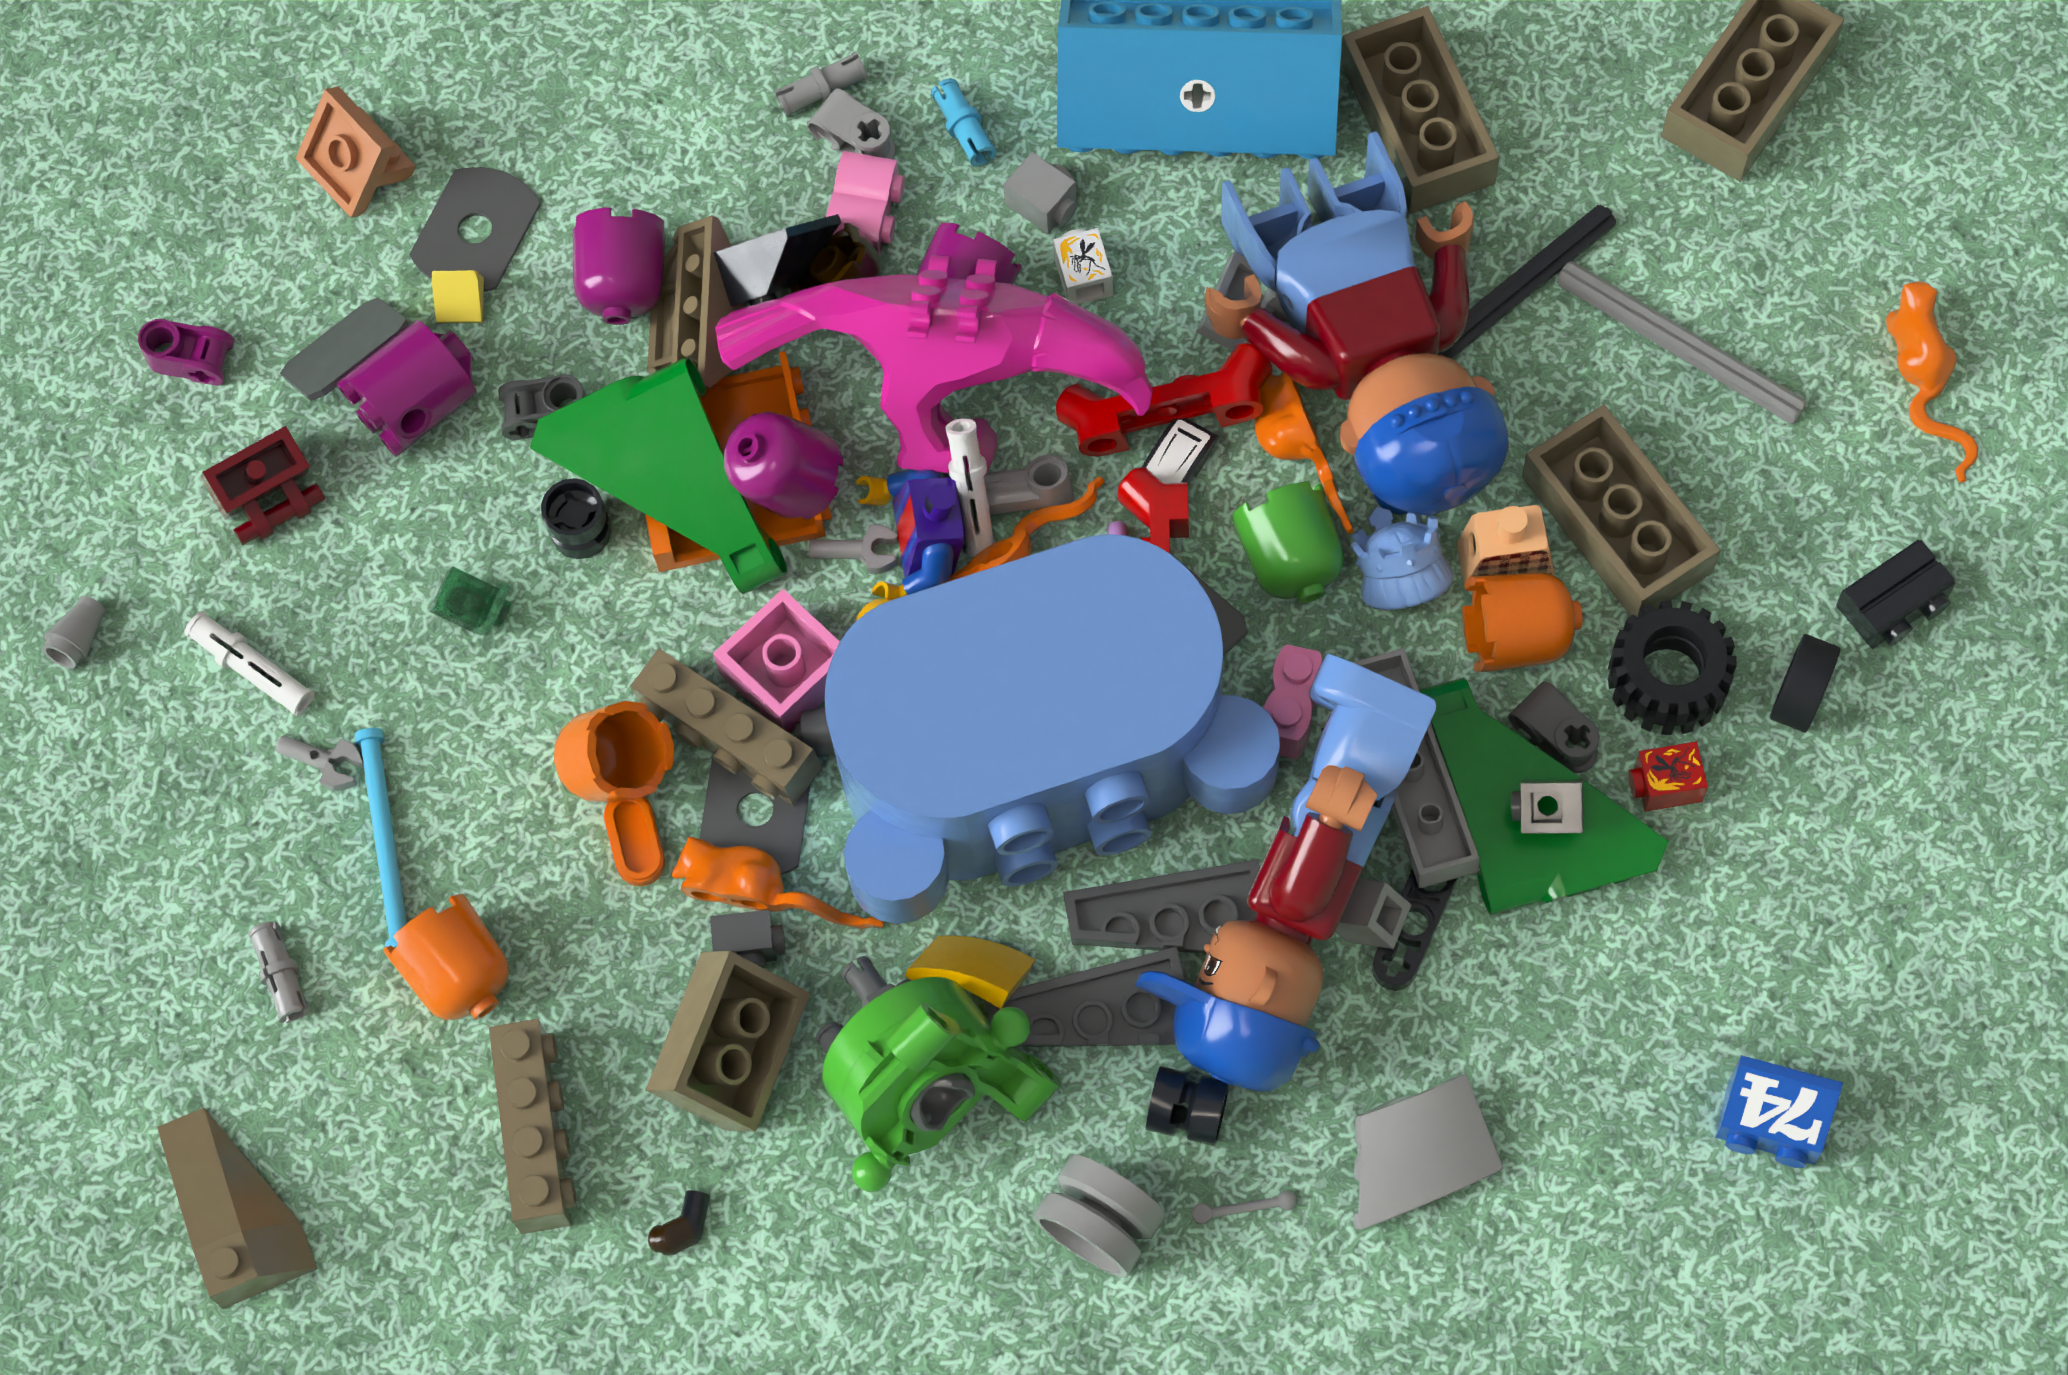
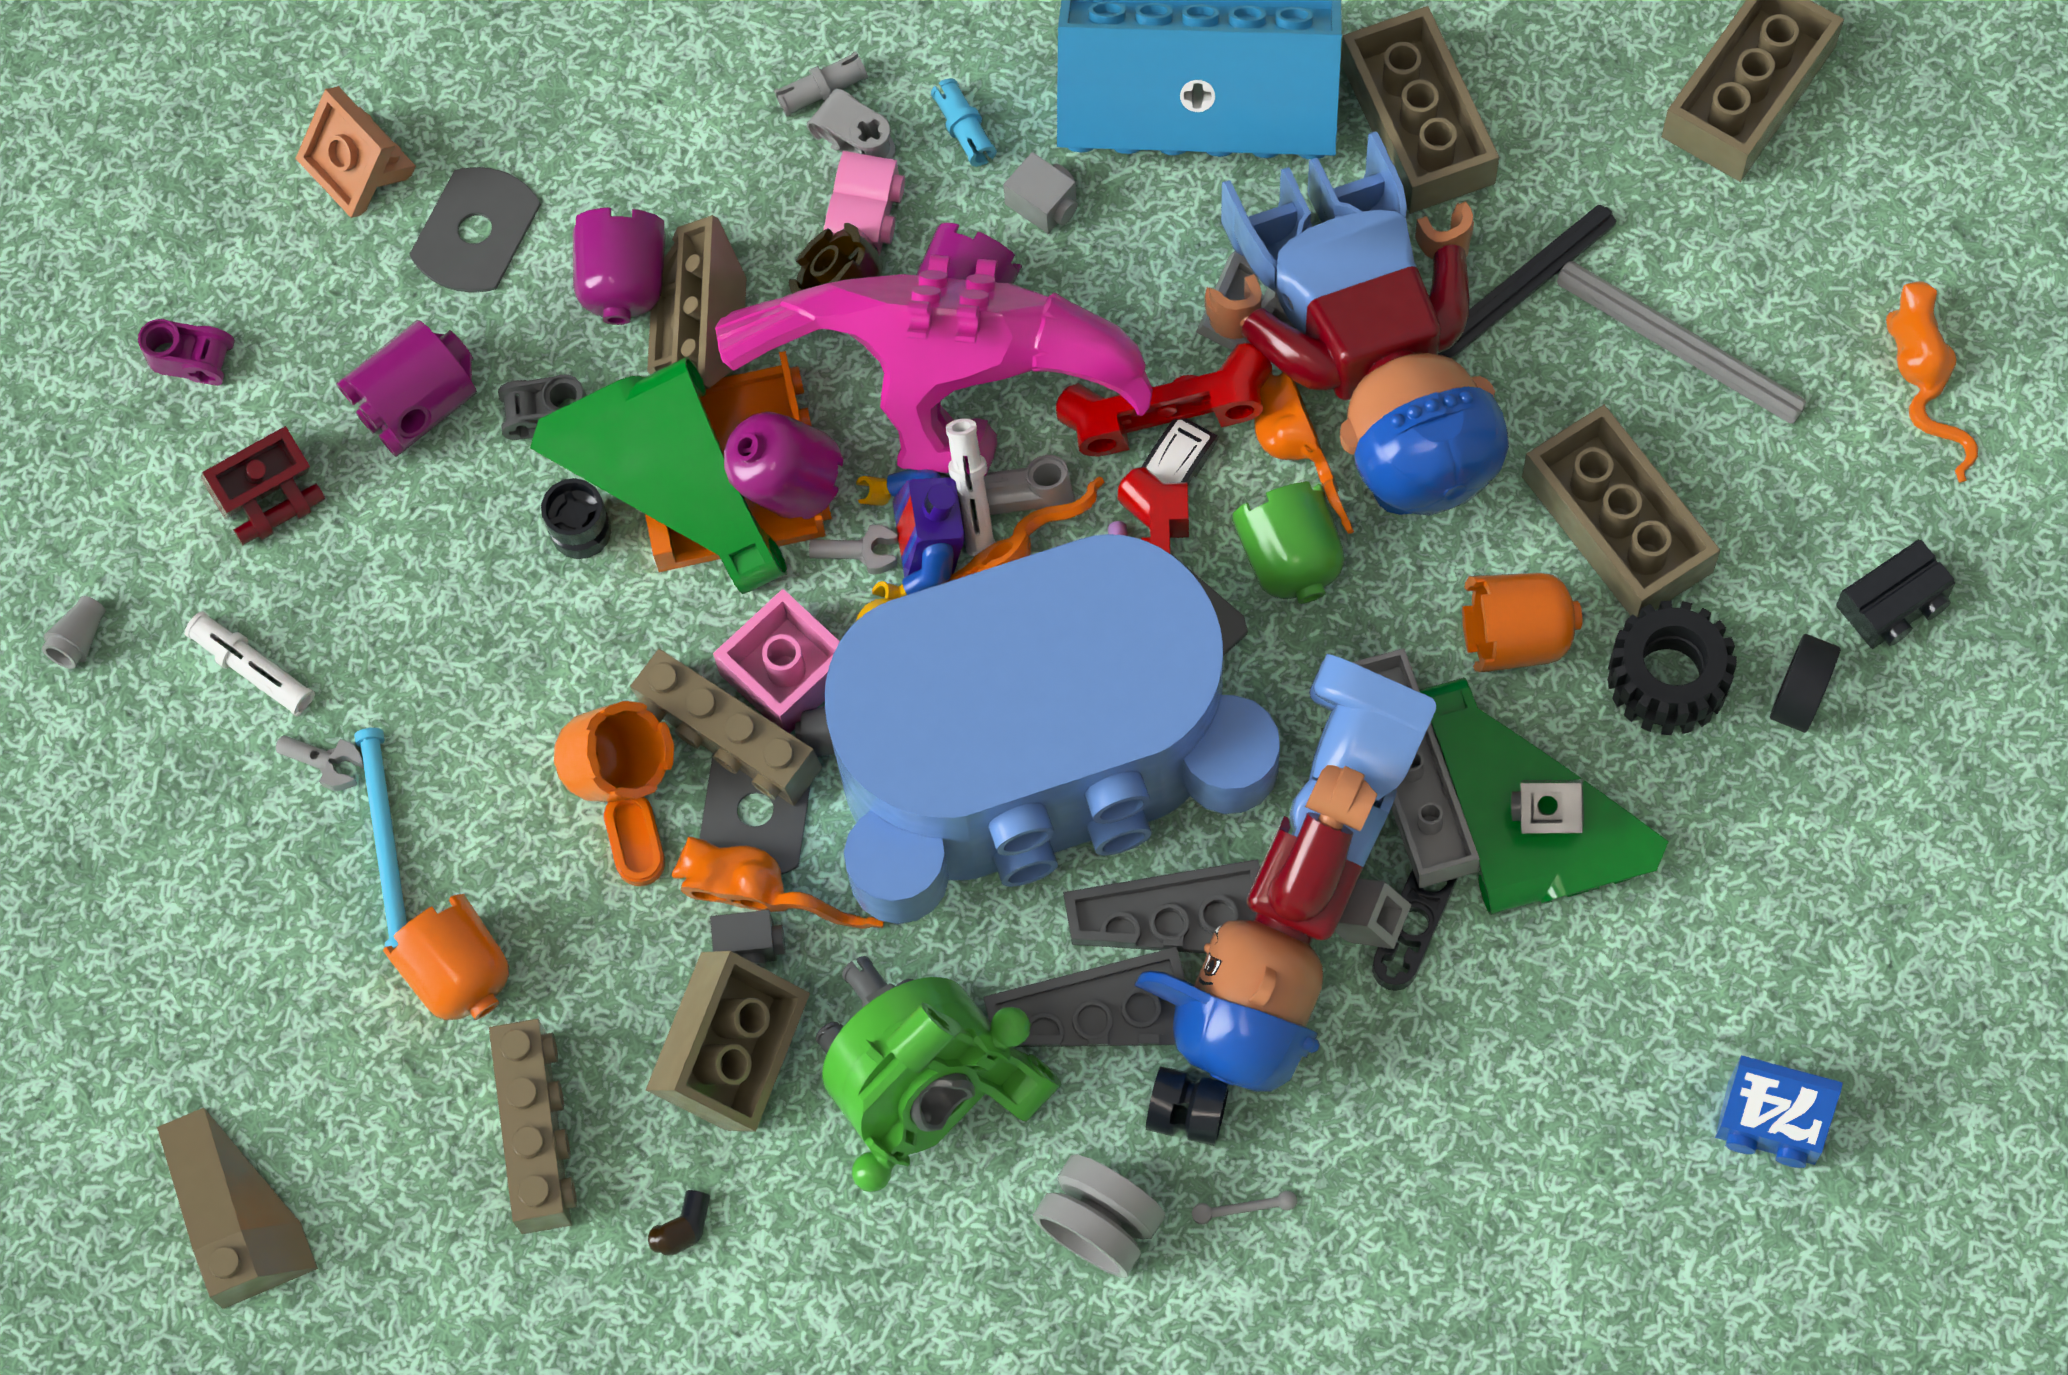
light grey pin [248,921,310,1023] -> none
dark grey piece [280,297,410,401] -> none
clear green bracket [429,566,511,635] -> none
light yellow slope [432,270,484,323] -> none
black slope [714,214,841,306] -> none
yellow slope [905,935,1036,1009] -> none
white brick [1053,228,1113,305] -> none
bright pink brick [1264,644,1322,759] -> none
light blue hair [1350,507,1454,610] -> none
light grey slope [1353,1074,1504,1230] -> none
light nougat torso [1457,505,1555,586] -> none
dark grey piece [1508,681,1600,774] -> none
red brick [1628,741,1708,812] -> none

